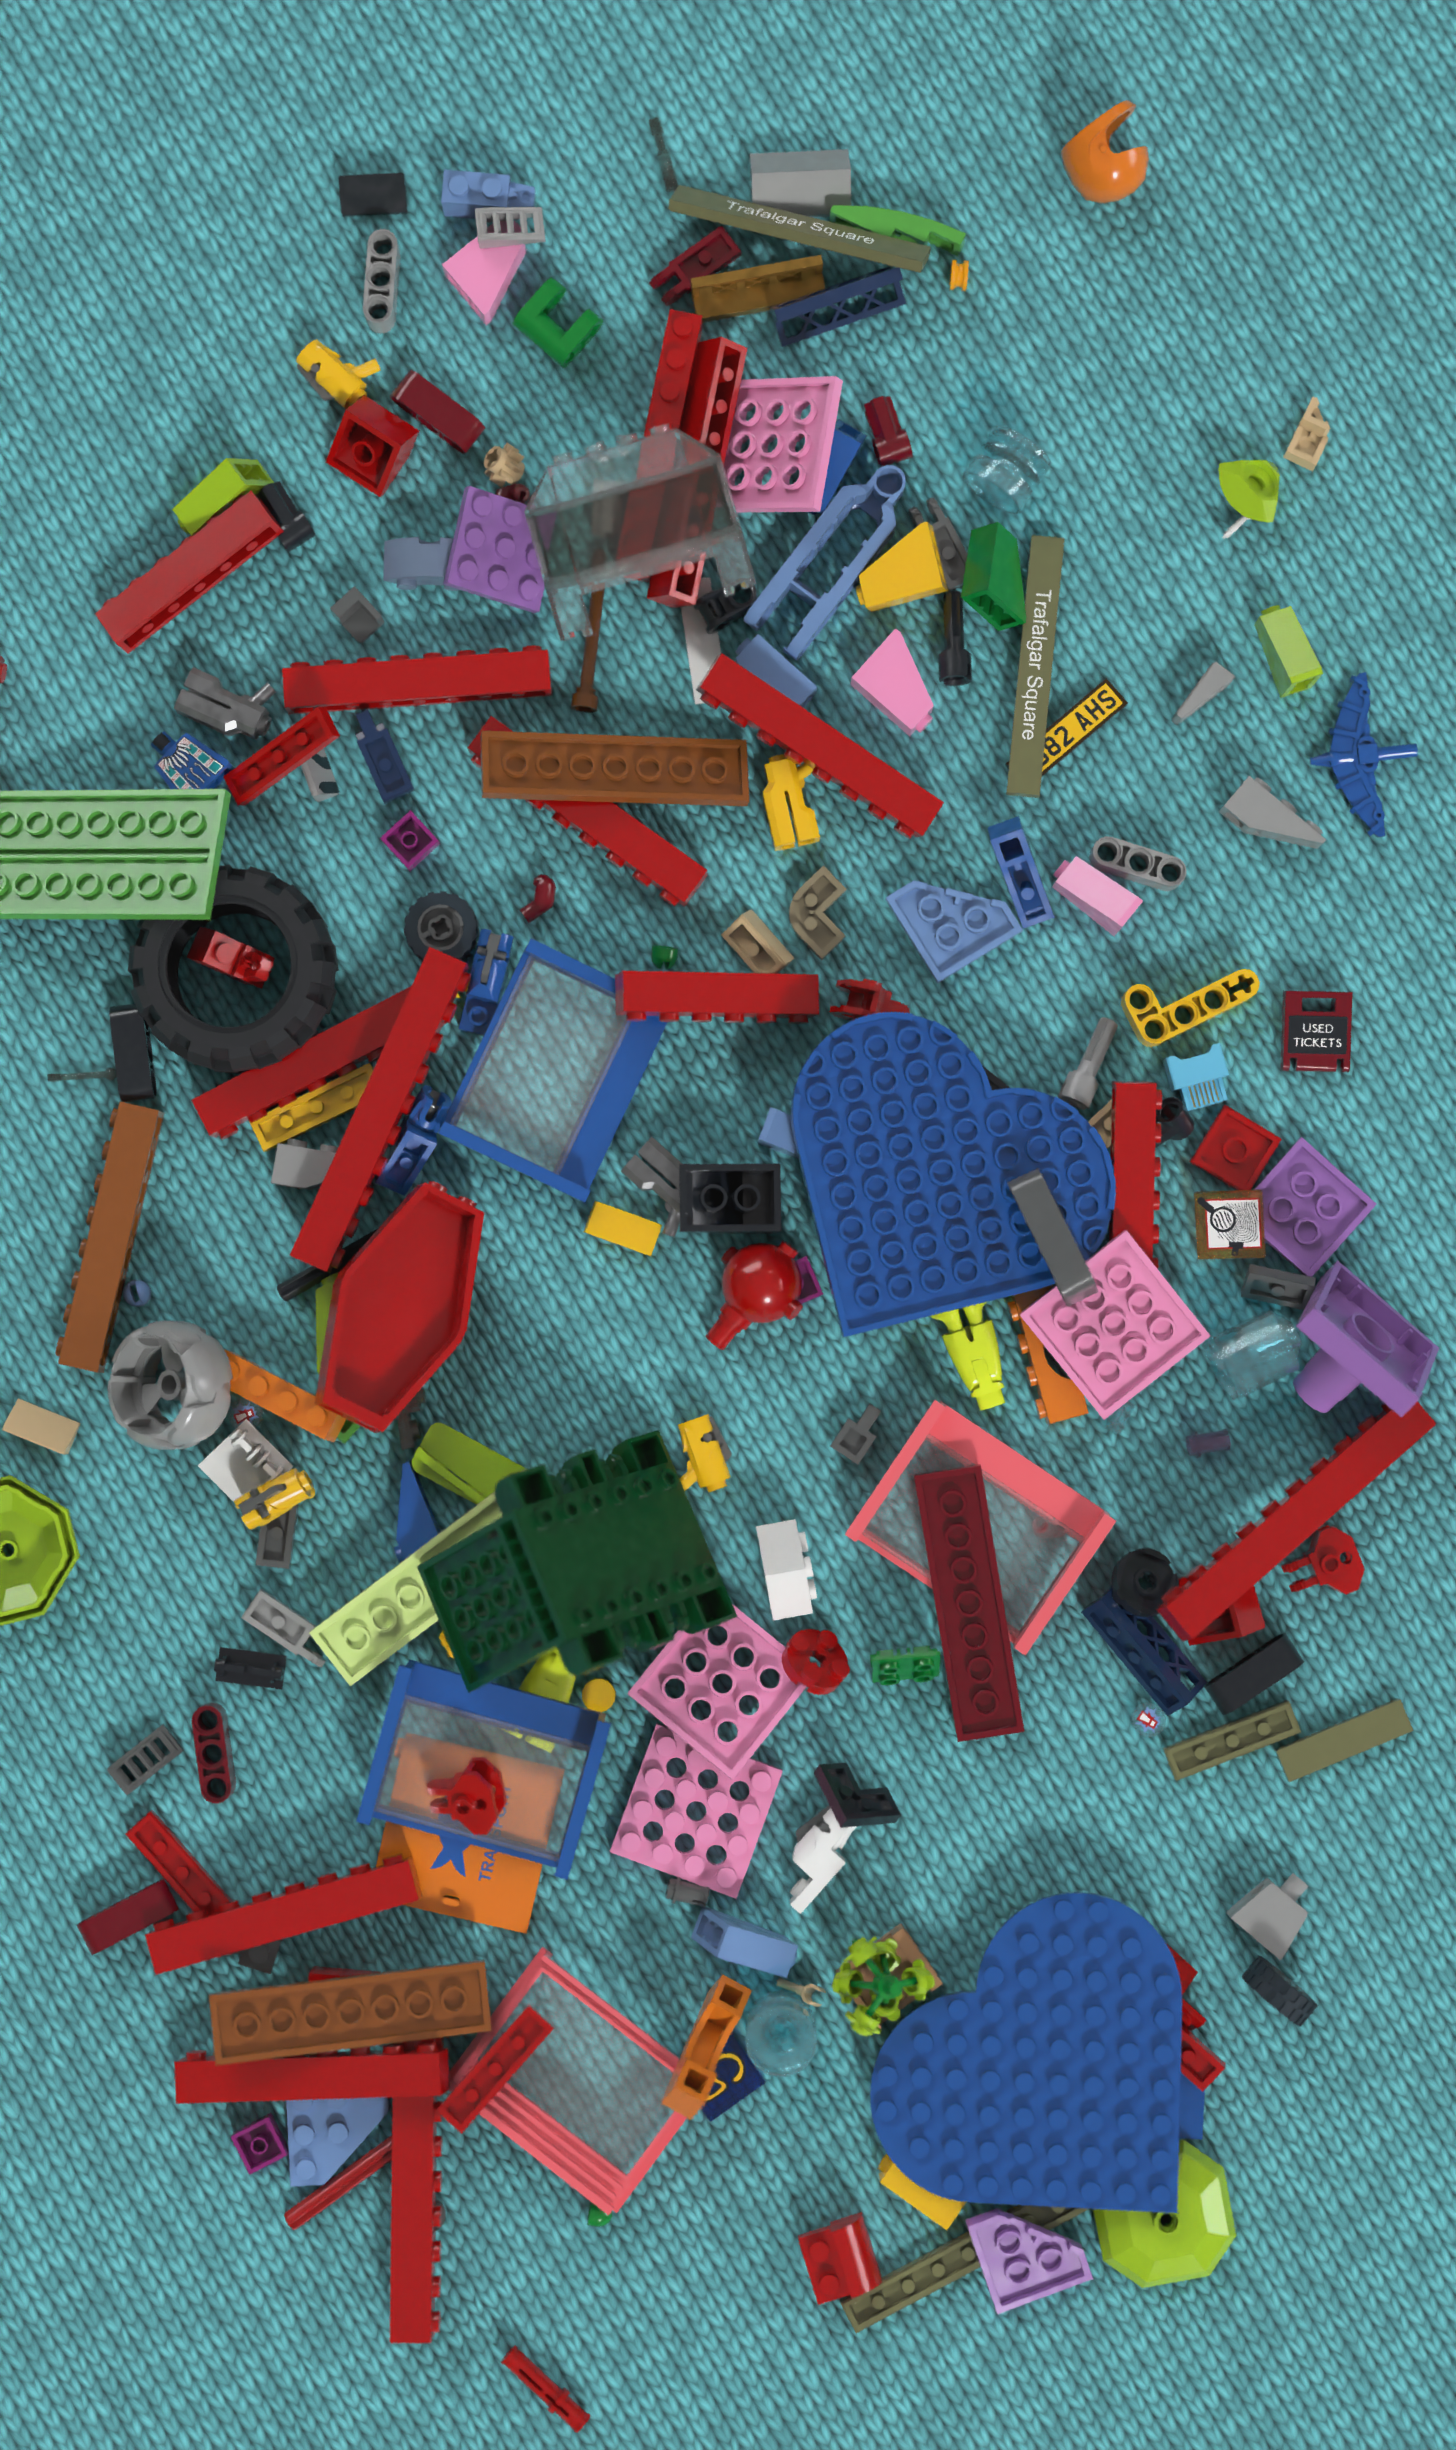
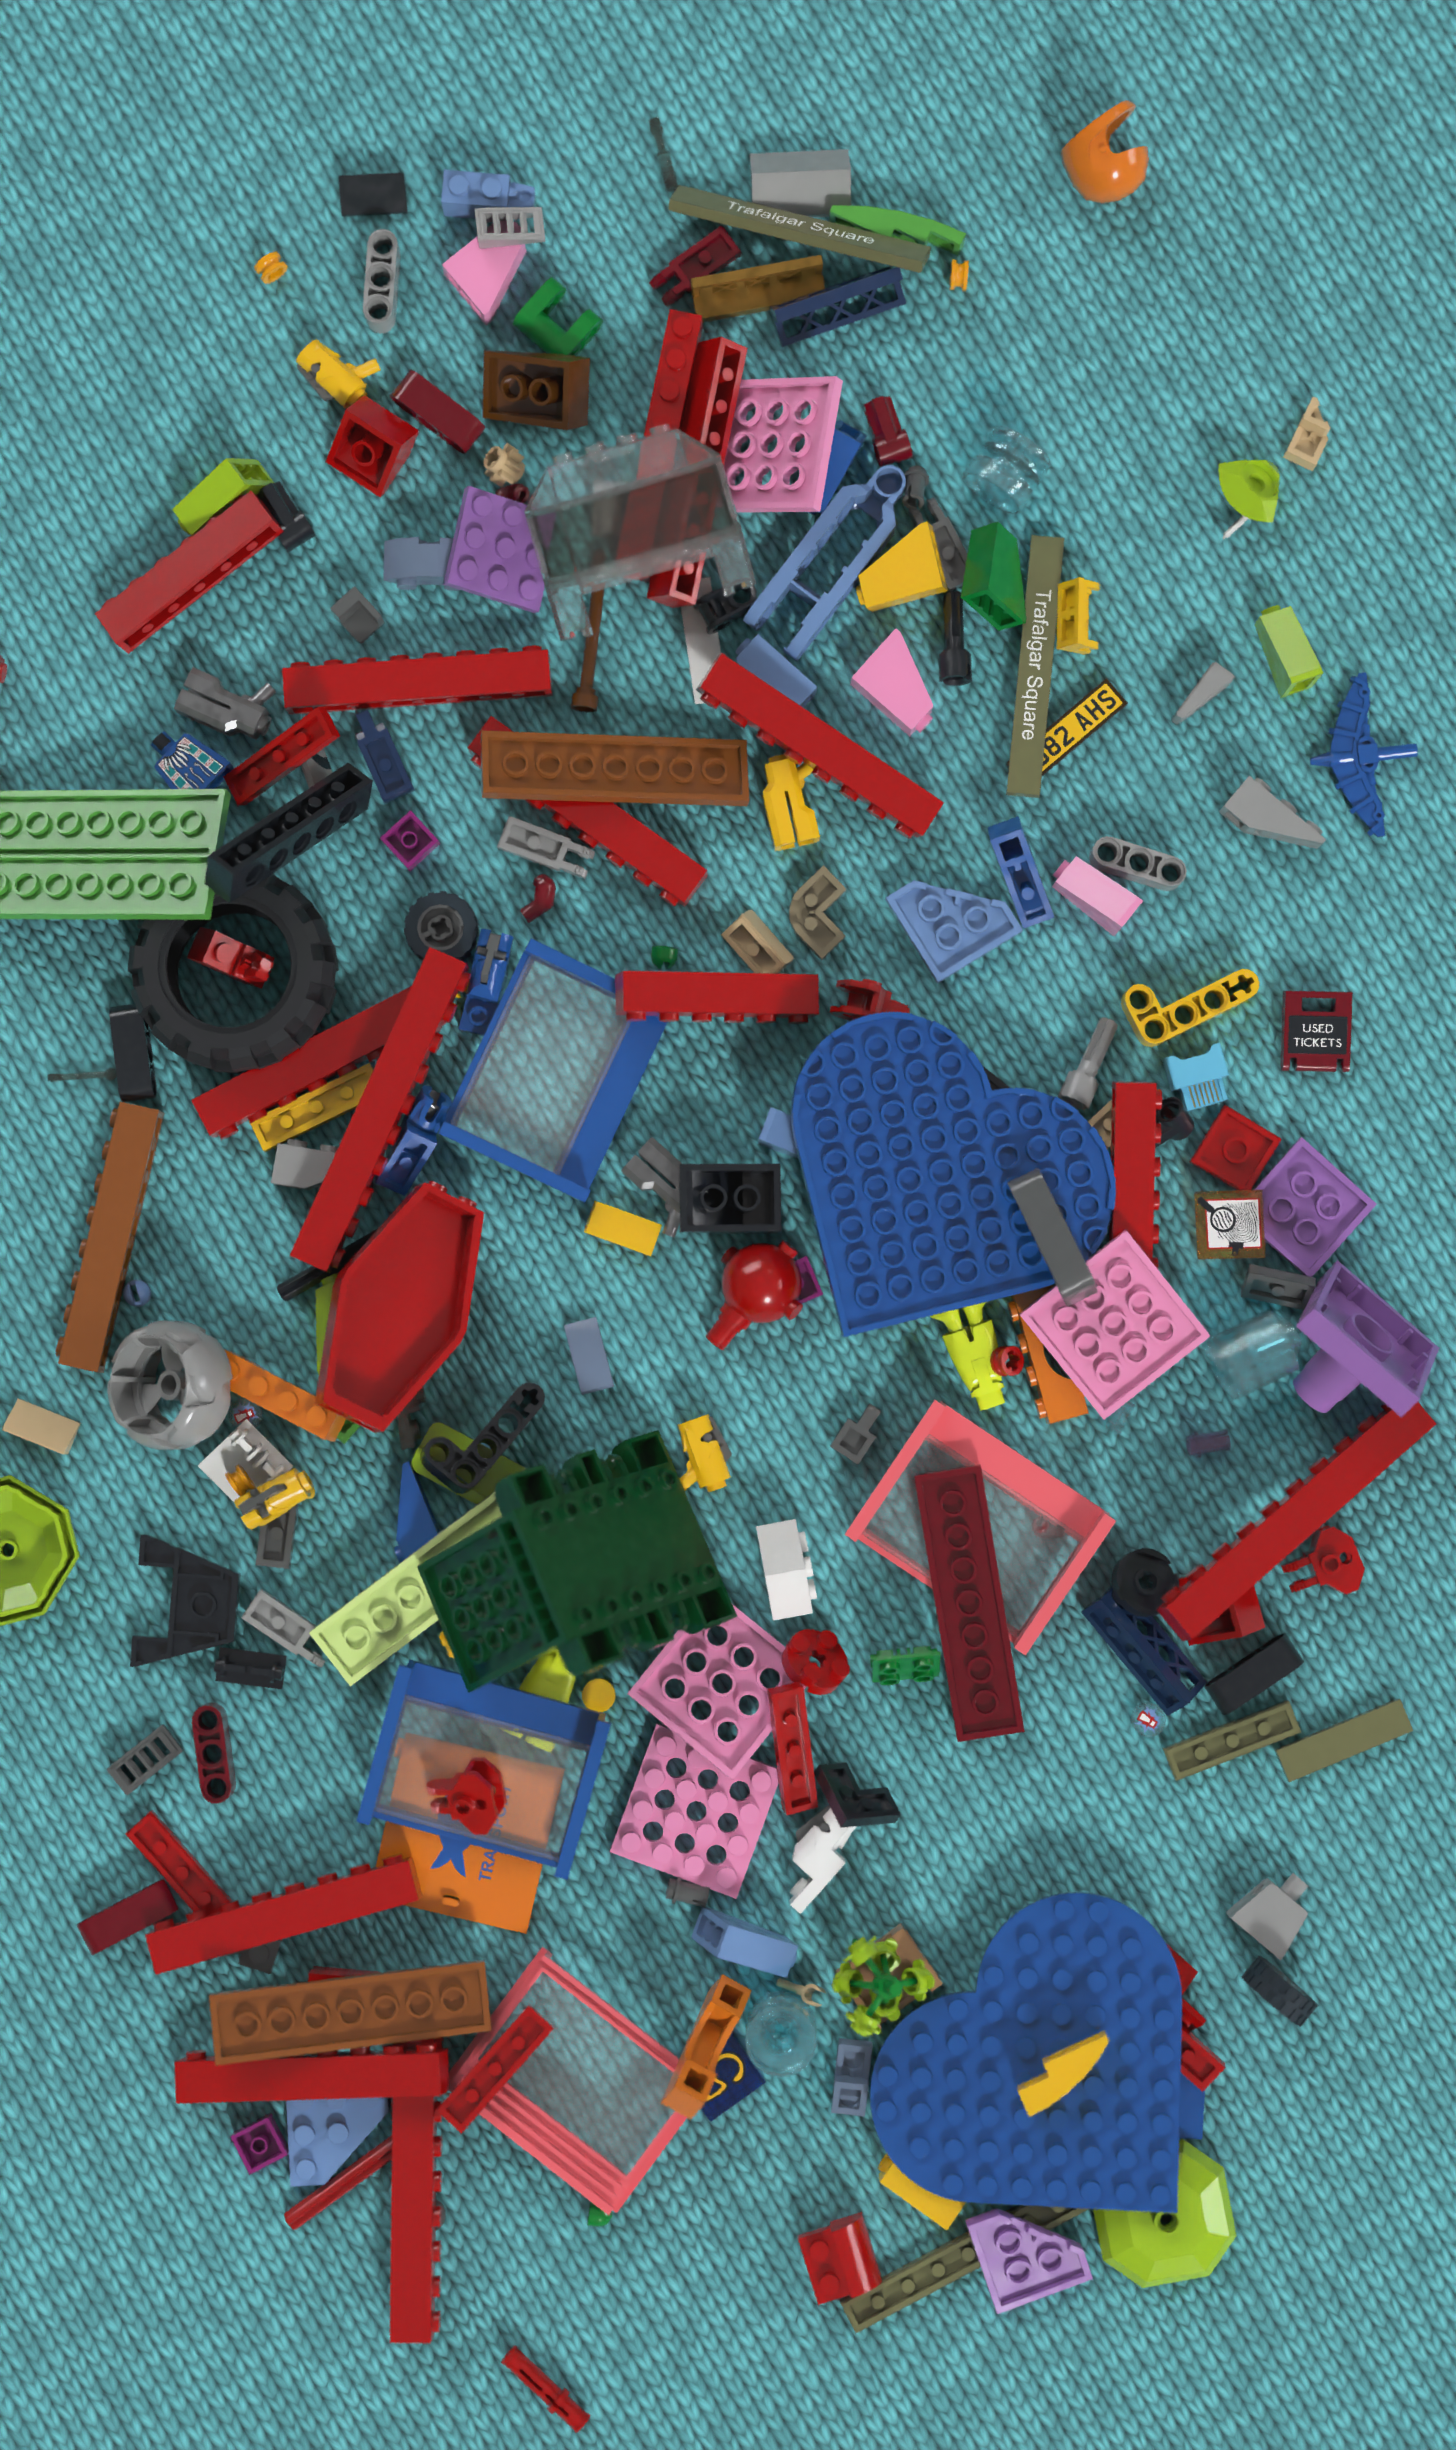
none -> black wing [130,1534,241,1667]
none -> black brick [205,763,373,903]
none -> light orange bush [225,1464,256,1496]
none -> light orange bush [254,251,288,284]
none -> black beam [420,1382,545,1494]
none -> reddish brown slope [483,350,590,430]
none -> light grey hinge [497,816,595,878]
none -> sand blue slope [564,1317,614,1395]
none -> red plate [767,1681,818,1816]
none -> sand blue slope [831,2038,873,2117]
none -> dark grey pin [903,466,929,510]
none -> red bush [990,1346,1024,1376]
none -> yellow slope [1017,2030,1109,2117]
none -> yellow hinge [1057,577,1100,655]

